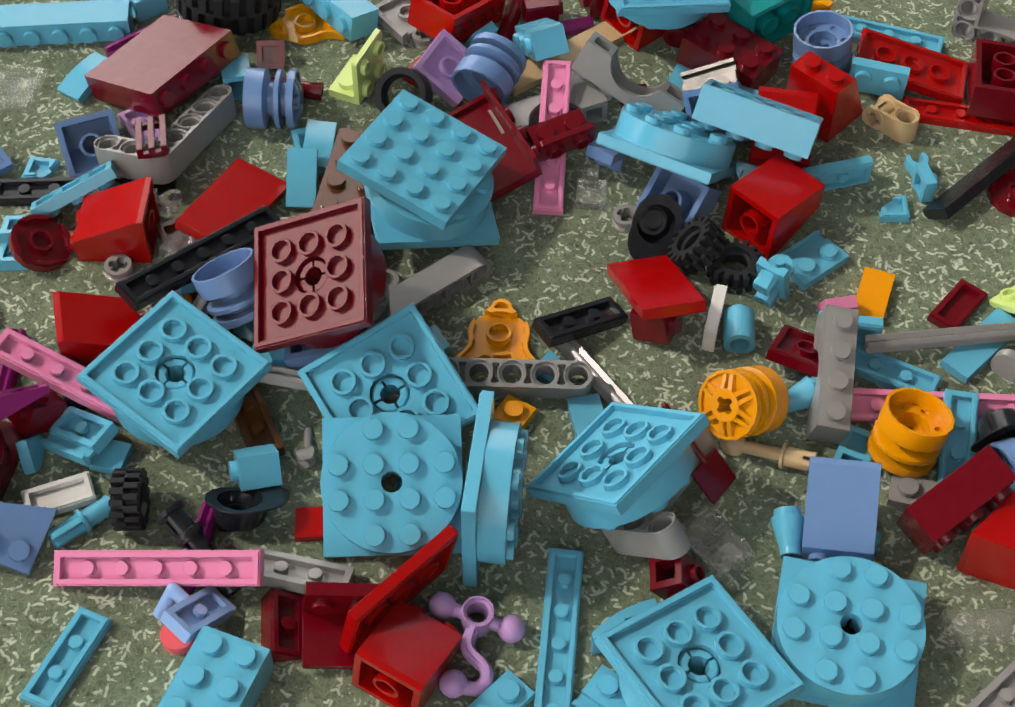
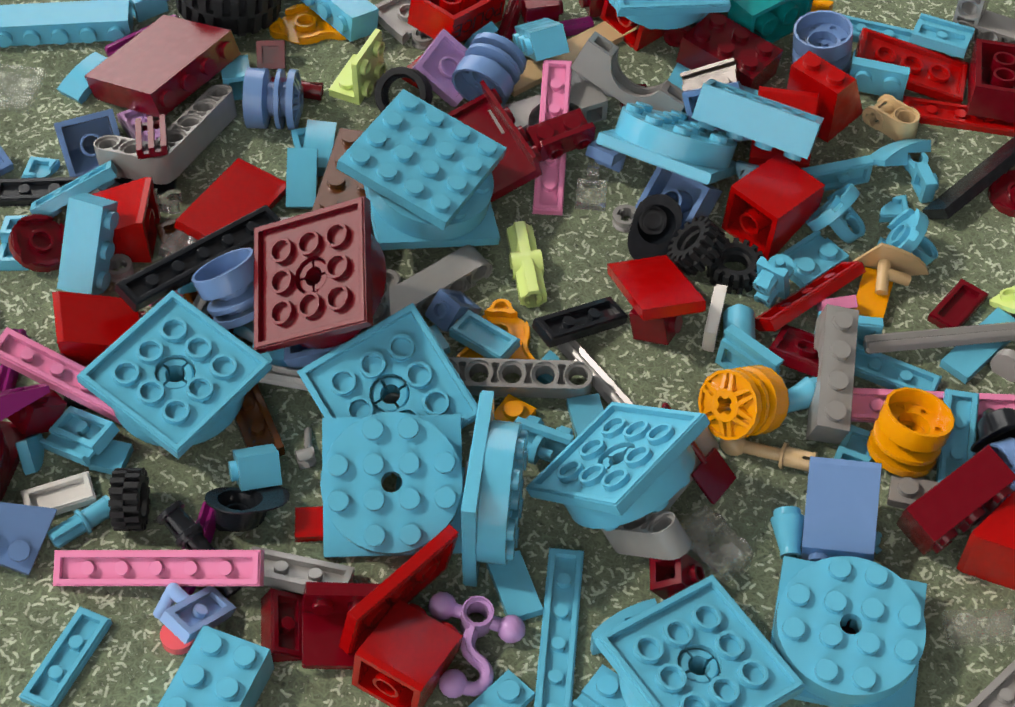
none -> medium azure brick [57,193,119,295]
none -> medium blue bracket [425,288,482,332]
none -> medium azure tile [449,309,520,359]
none -> medium azure tile [486,550,543,620]
none -> yellowish green piece [506,221,547,308]
none -> medium azure hips [514,415,574,465]
none -> medium azure plate [715,324,784,375]
none -> red tile [755,261,866,332]
none -> medium azure tile [805,183,866,243]
none -> tan shield [853,242,929,295]
none -> medium azure slope [870,139,931,167]
none -> medium azure tile [877,208,938,266]
none -> medium azure plate [909,13,975,59]

